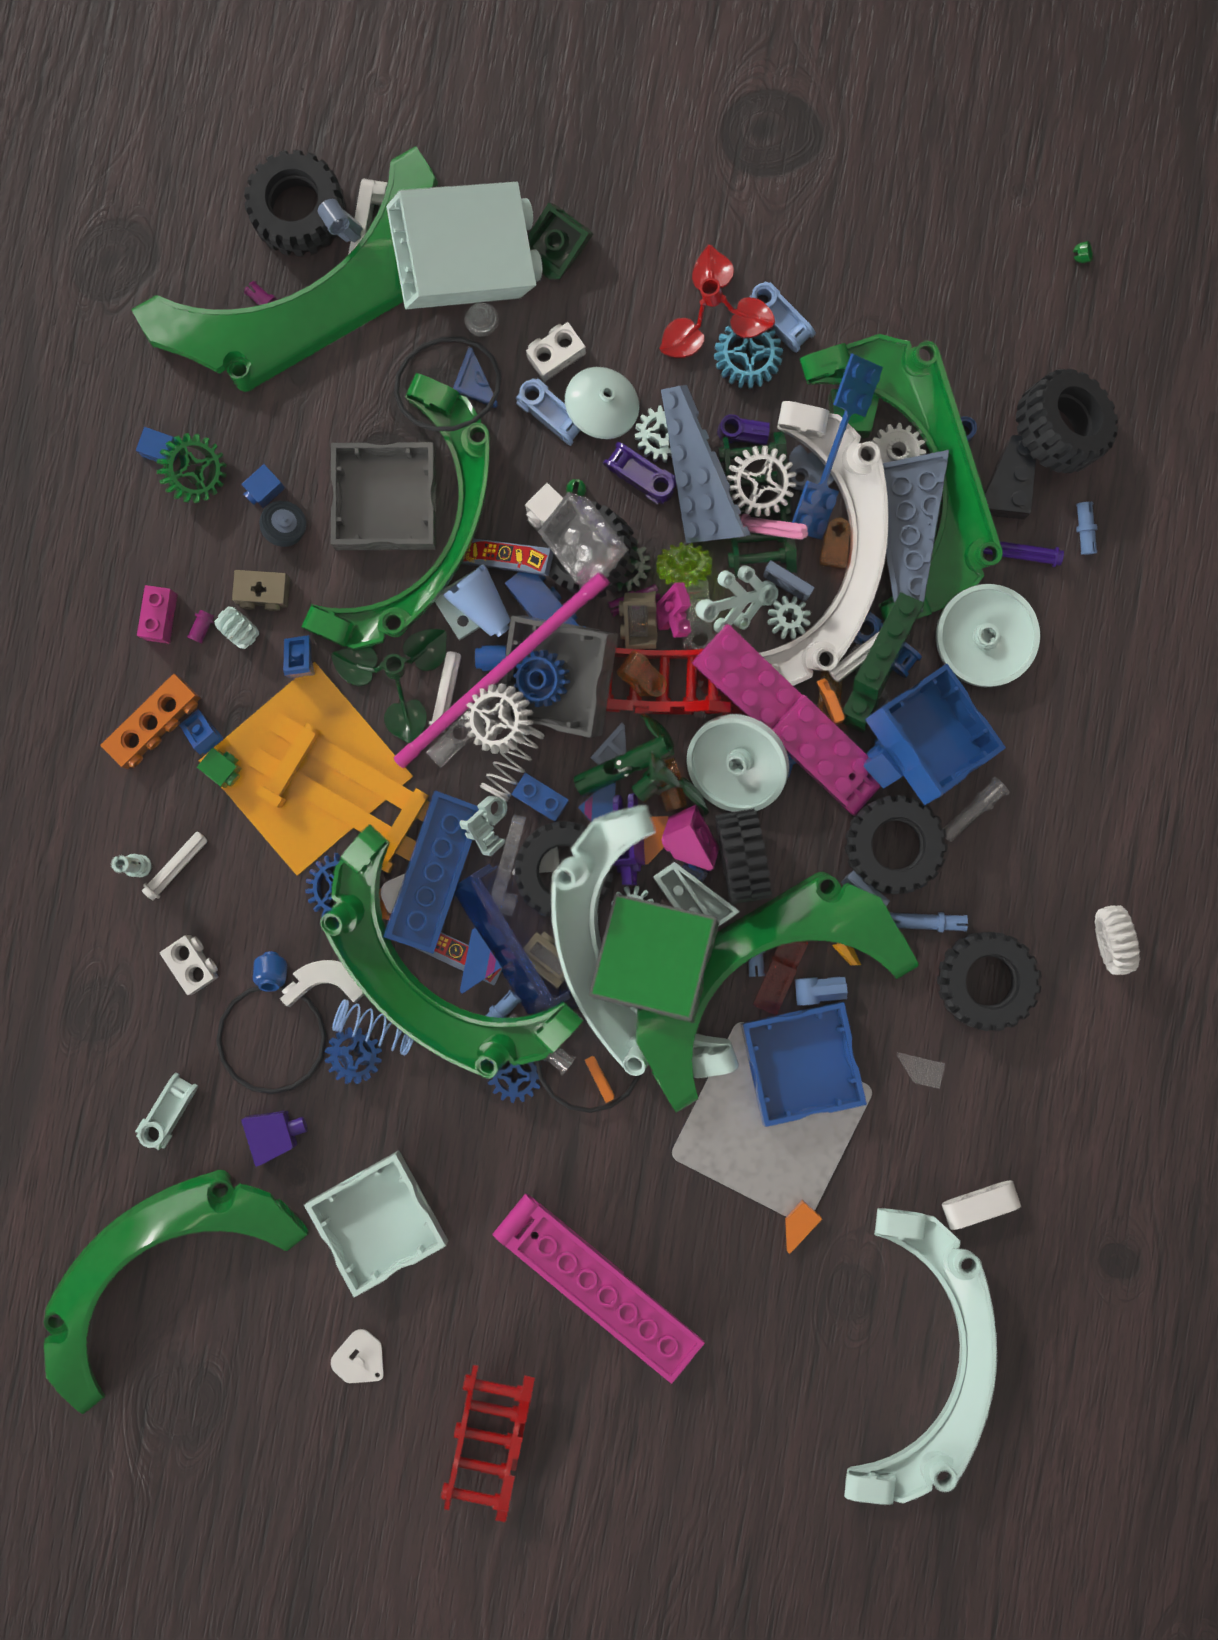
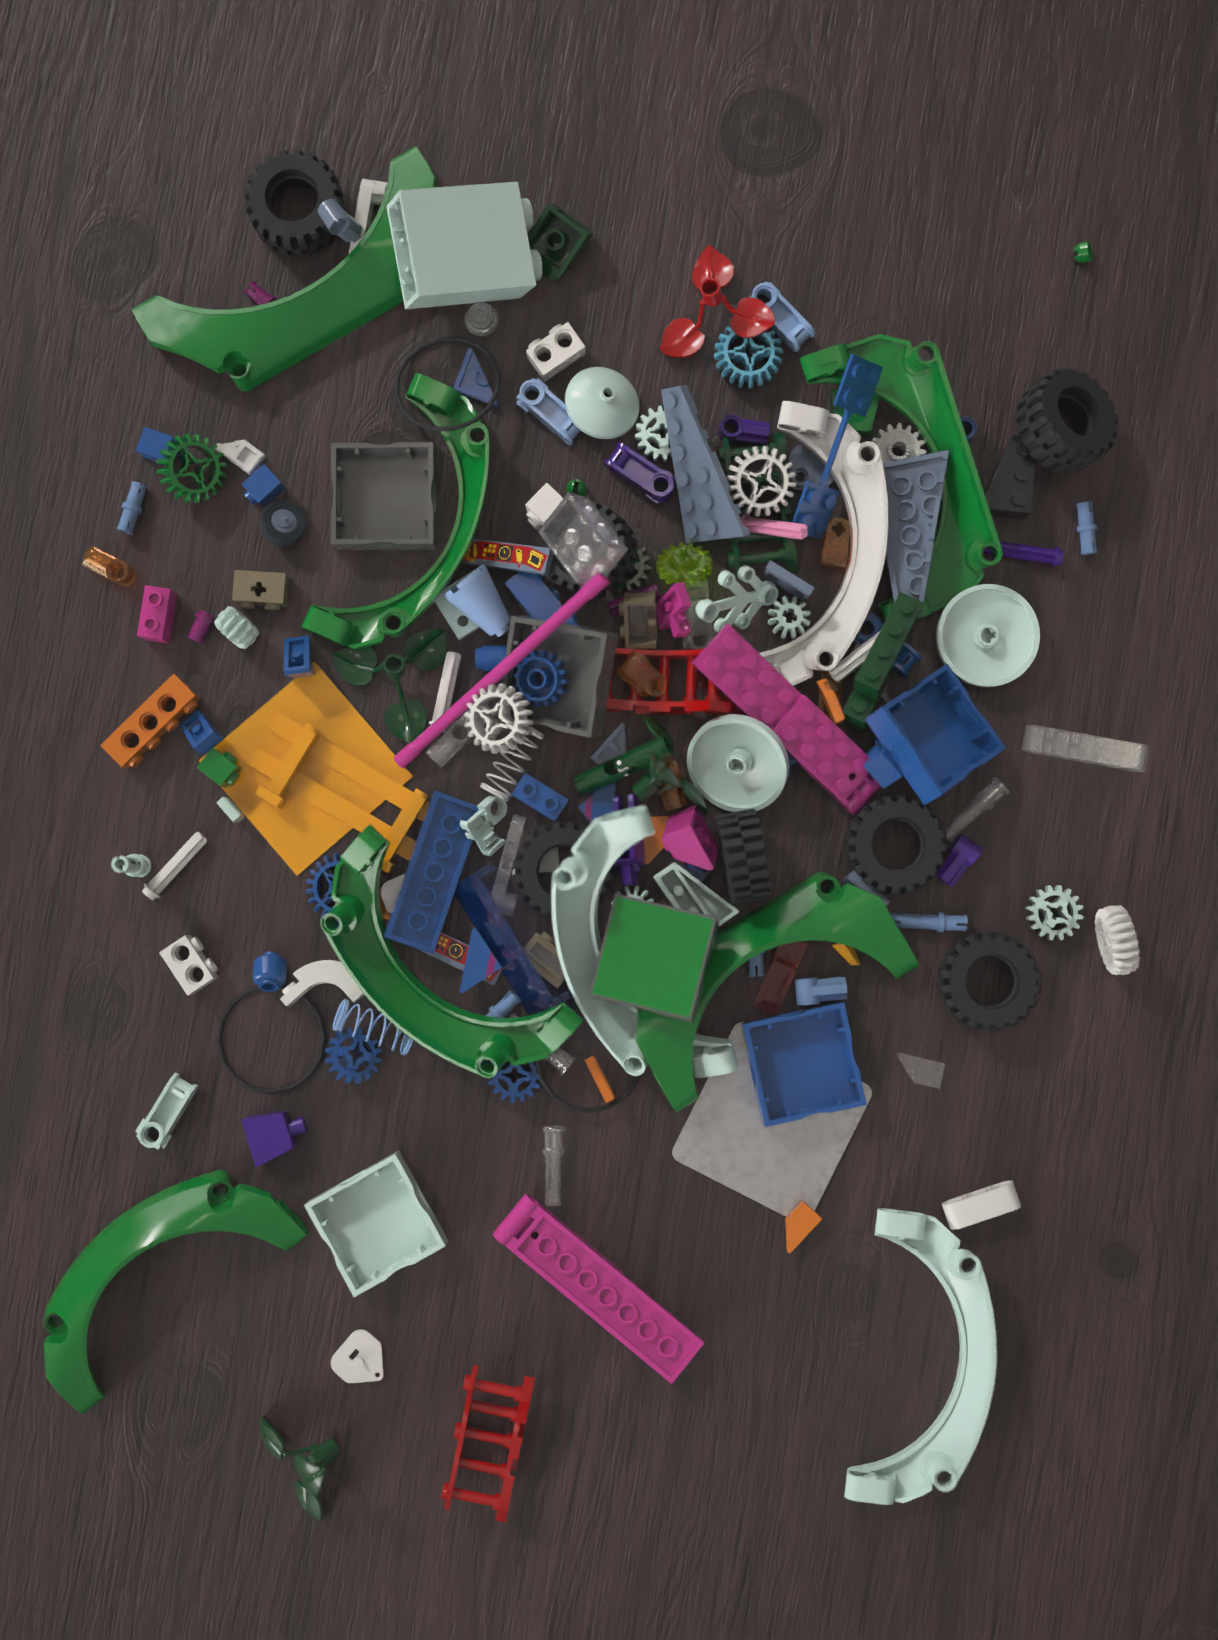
none -> clear orange piece [82,546,136,587]
none -> medium blue pin [116,481,148,535]
none -> white tile [216,440,266,476]
none -> light aqua tile [216,797,245,823]
none -> dark green plant [260,1415,340,1522]
none -> clear pin [542,1125,565,1206]
none -> dark purple piece [936,833,983,887]
none -> clear beam [1022,725,1150,773]
none -> light aqua gear [1026,885,1084,941]

